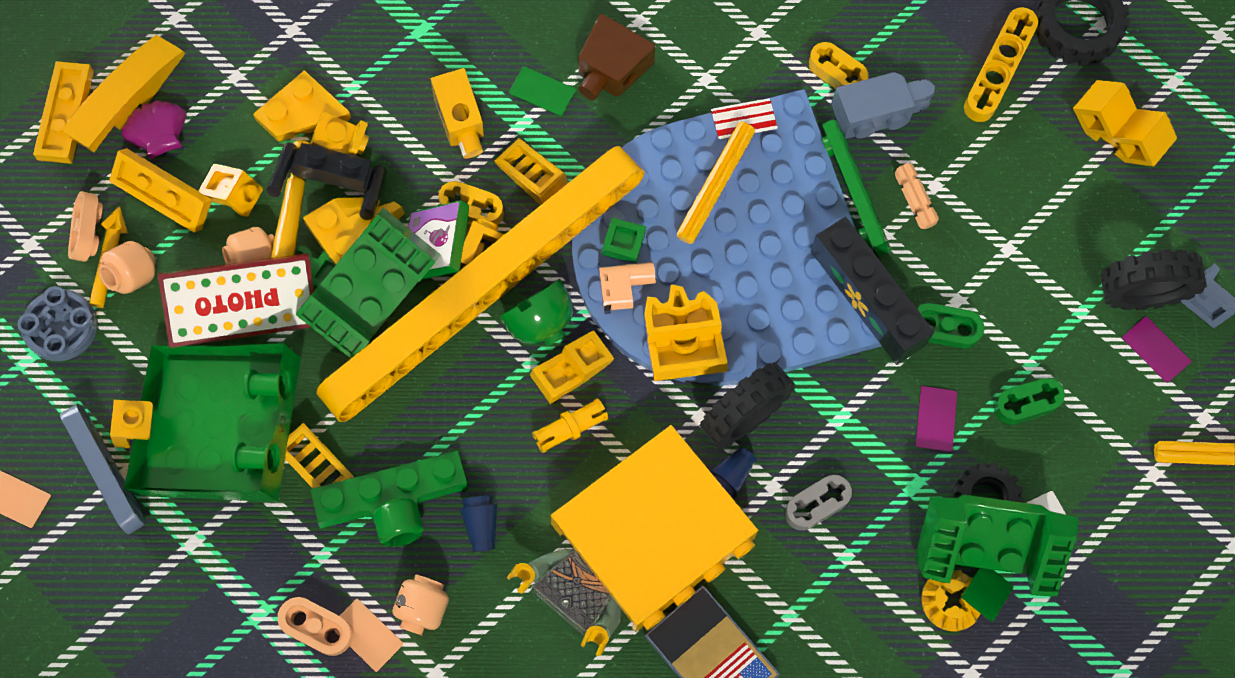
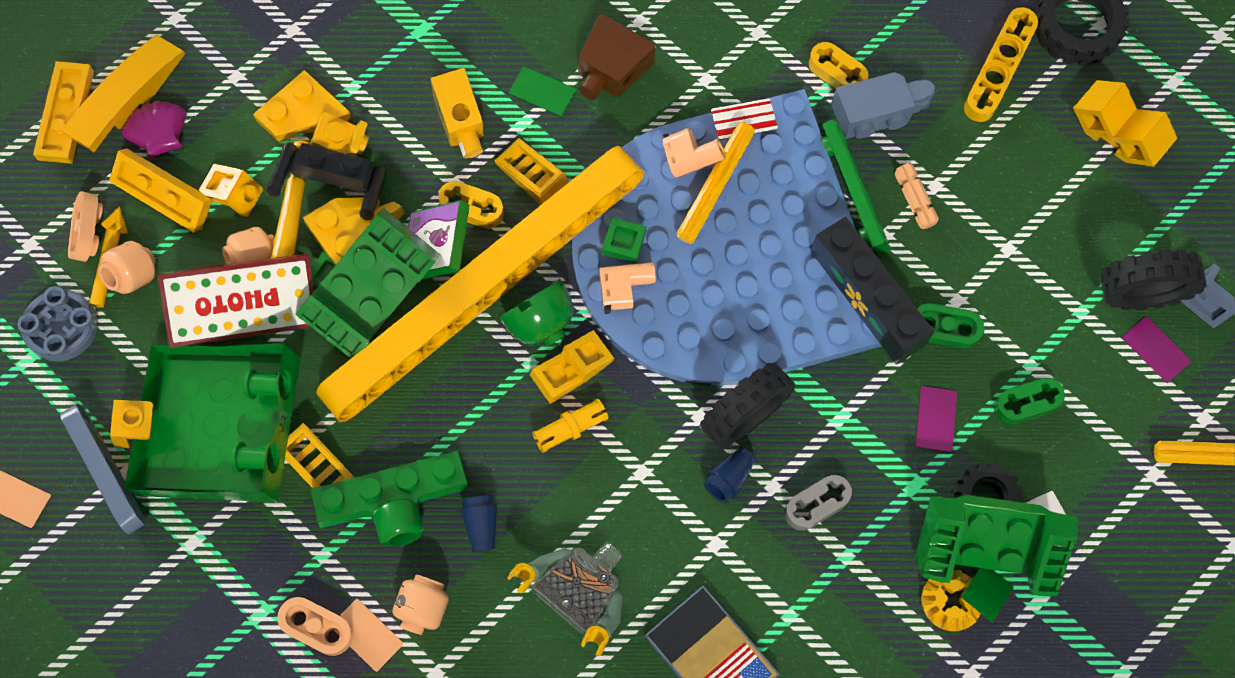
yellow bracket [460,218,504,268] -> none
yellow panel [551,425,758,632] -> none
yellow plate [645,284,728,381] -> none
none -> light nougat piece [662,128,726,178]

